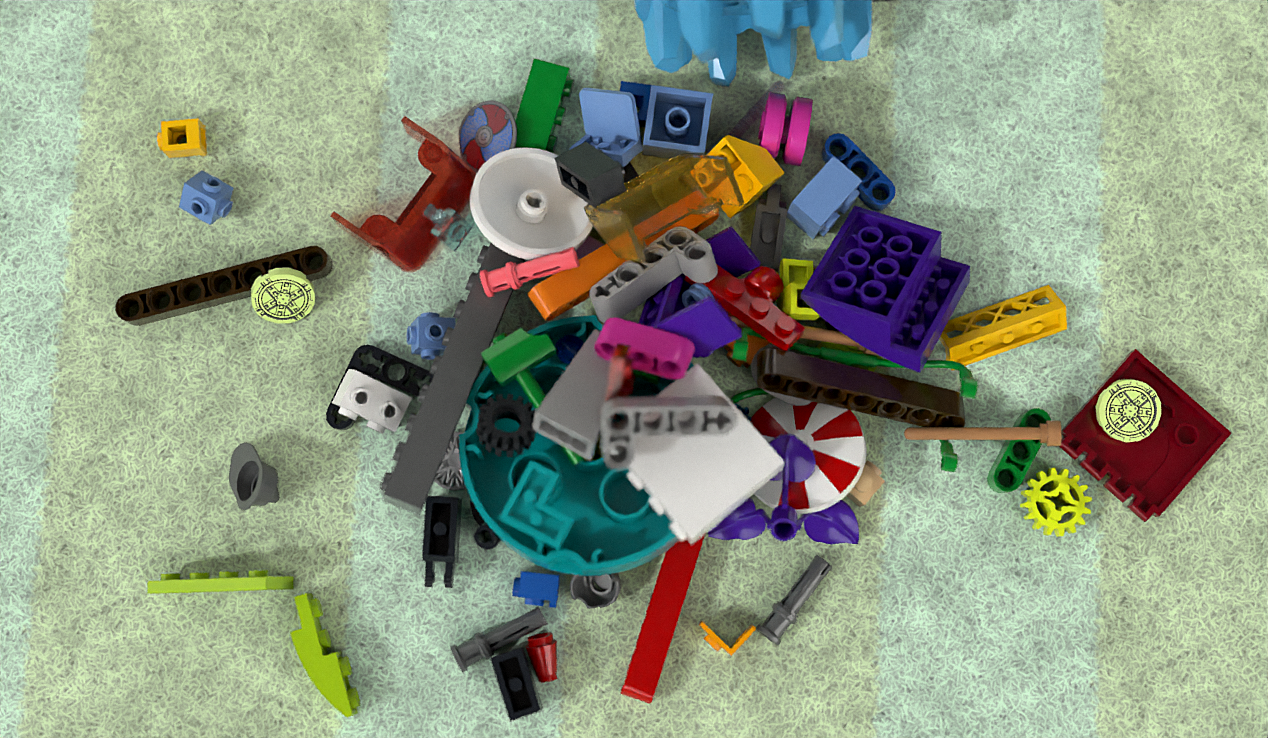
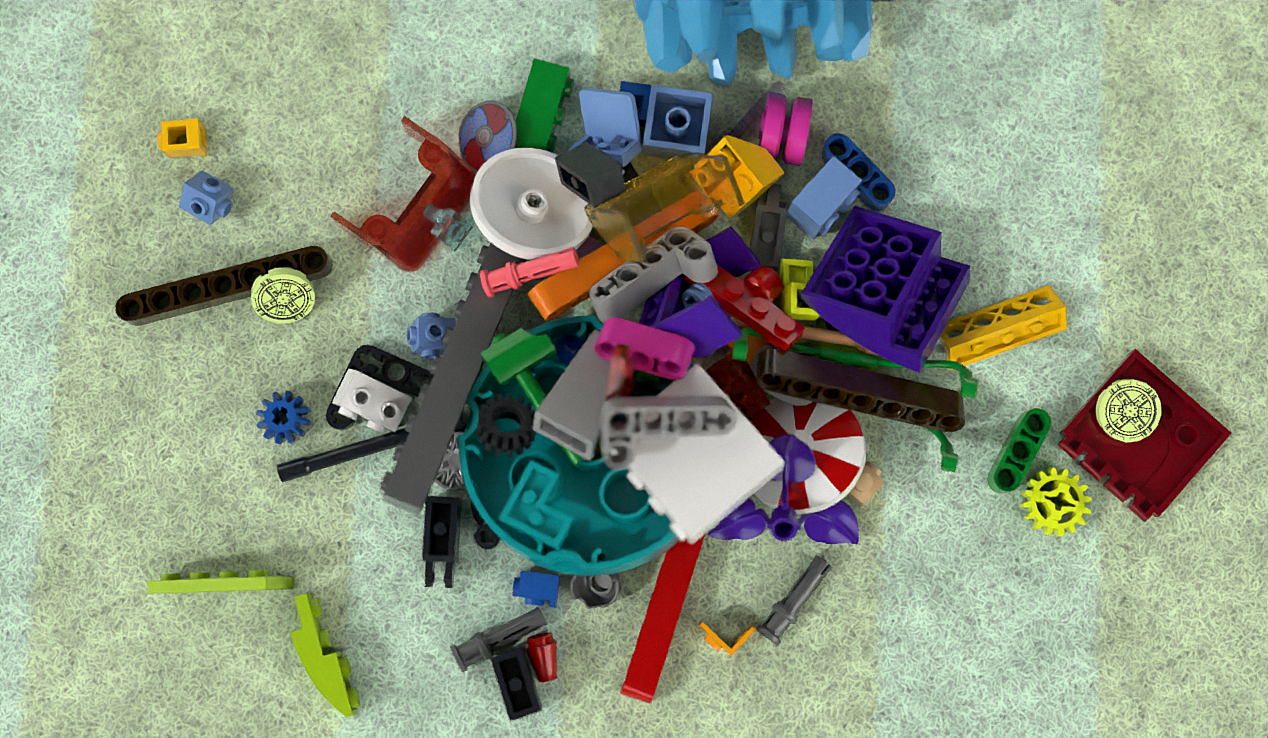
dark grey piece [228,442,280,511] -> none
medium nougat piece [904,421,1061,446] -> none
none -> blue gear [256,391,311,445]
none -> black piece [277,416,465,483]
none -> clear red plate [704,352,771,419]

